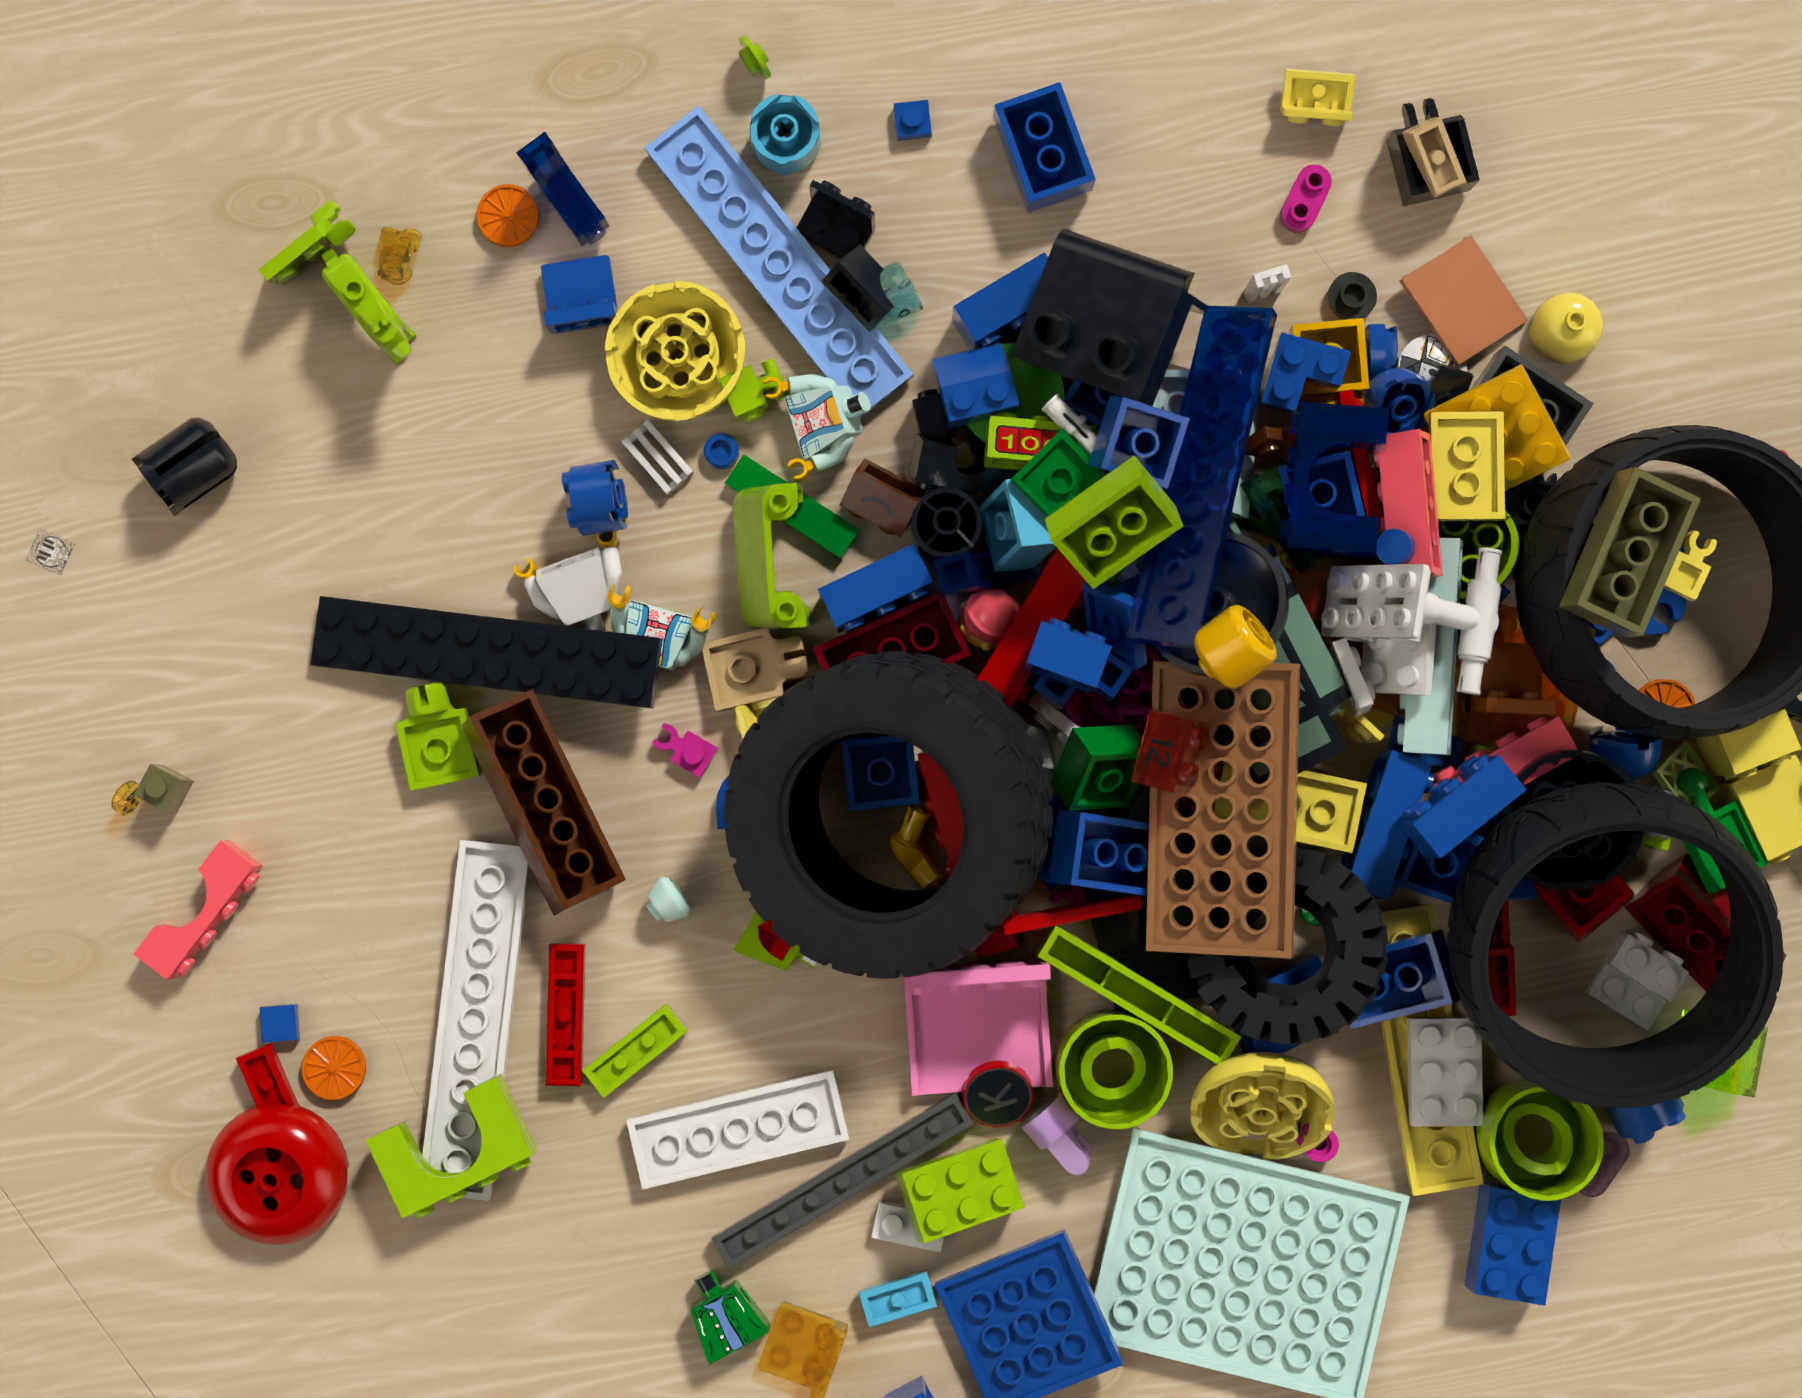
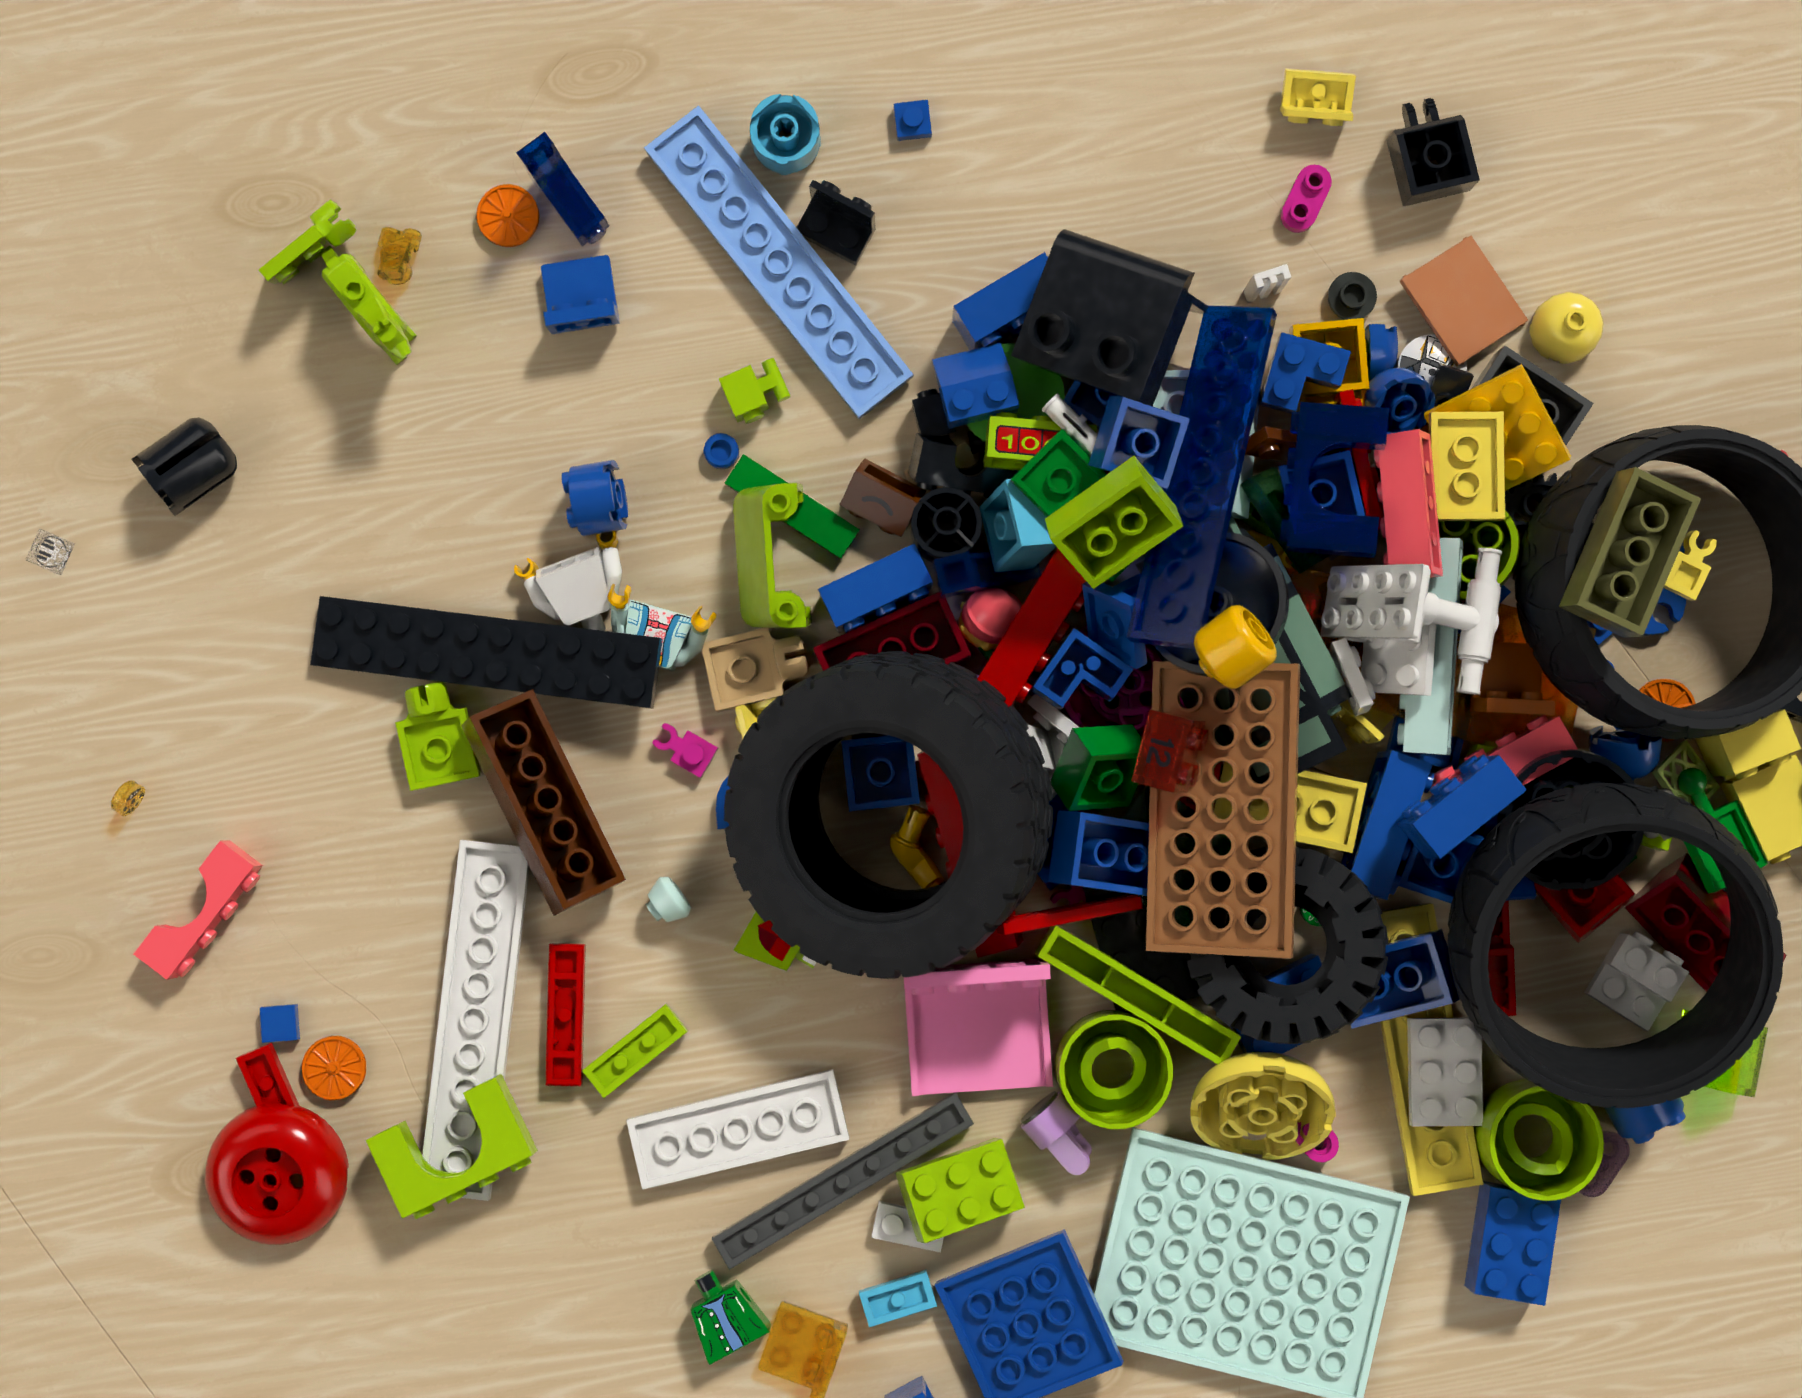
olive brick [134,764,194,812] -> none
light yellow brick [605,281,746,421] -> none
white tile [621,419,694,495] -> none
lime piece [738,35,771,80] -> none
torso [762,374,871,483] -> none
black arch [821,245,895,332] -> none
clear light blue piece [880,262,923,324] -> none
black tile [962,1060,1033,1128] -> none
blue brick [993,82,1096,213] -> none
blue brick [1023,618,1112,694] -> none
blue tile [1376,529,1415,565] -> none
tan slope [1402,117,1467,198] -> none

